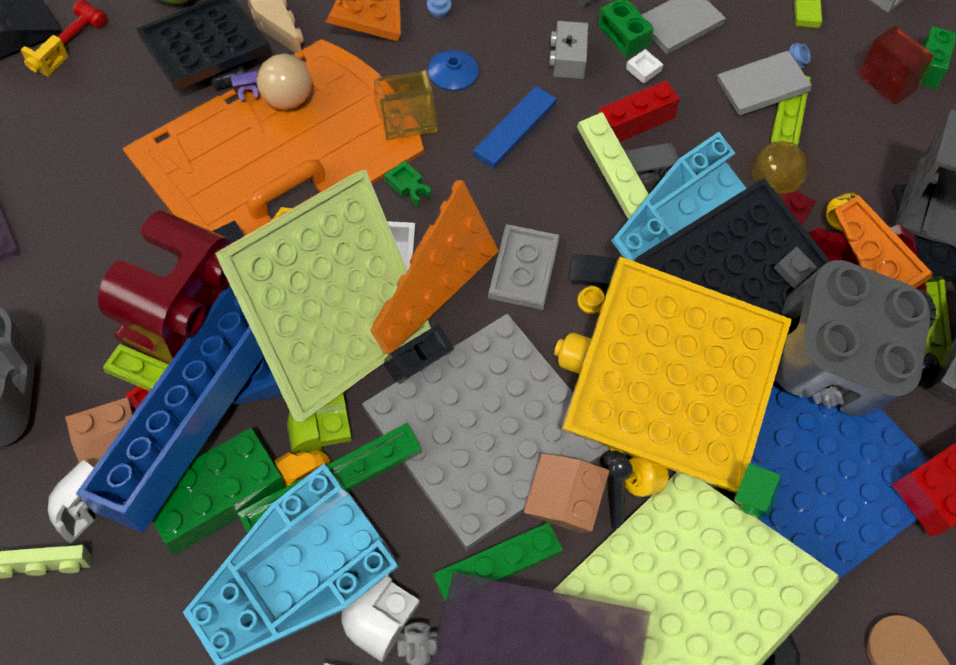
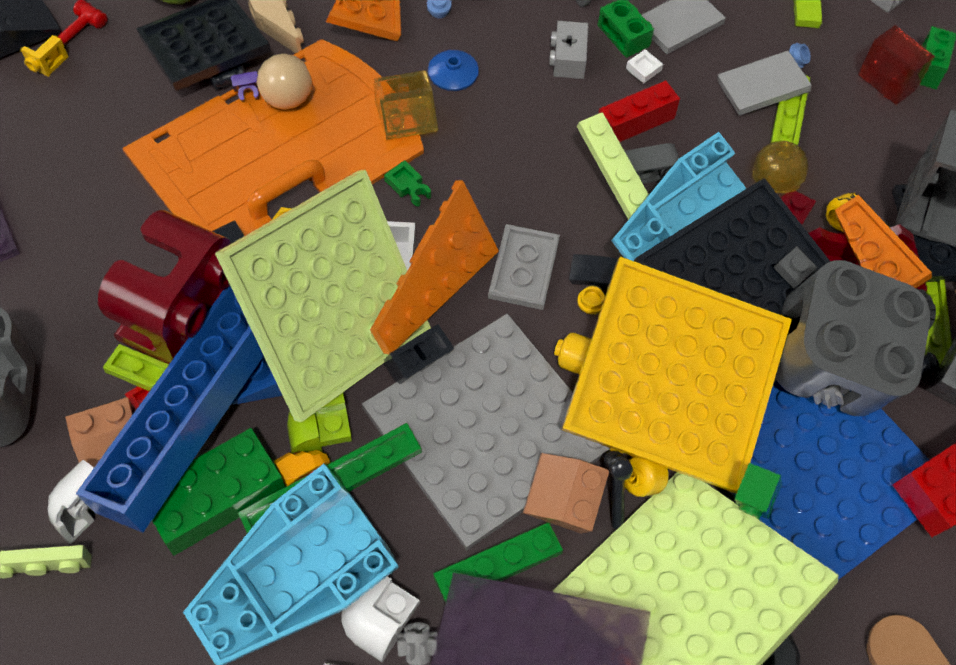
blue tile [473,86,557,169] -> none

